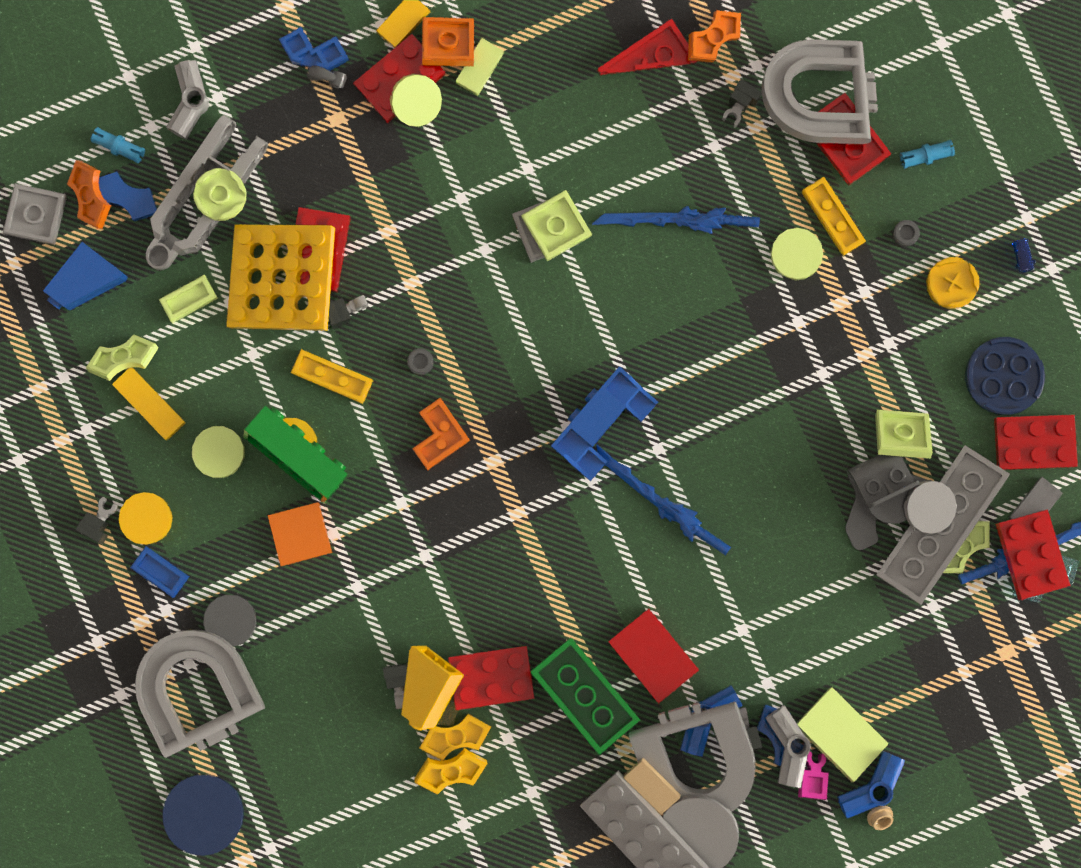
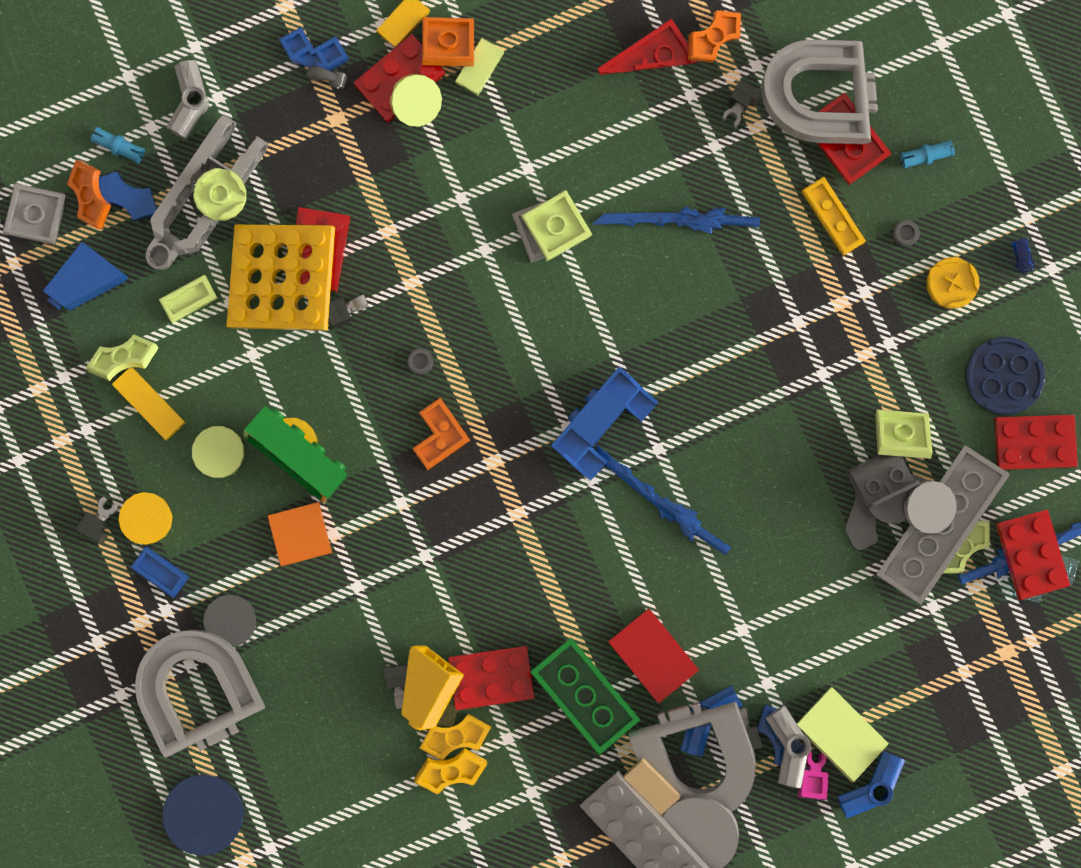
yellow tile [291,349,373,404] -> none
yellowish green tile [771,228,823,280] -> none
tan plate [867,806,893,830] -> none
flat silver tile [1009,477,1063,520] -> none

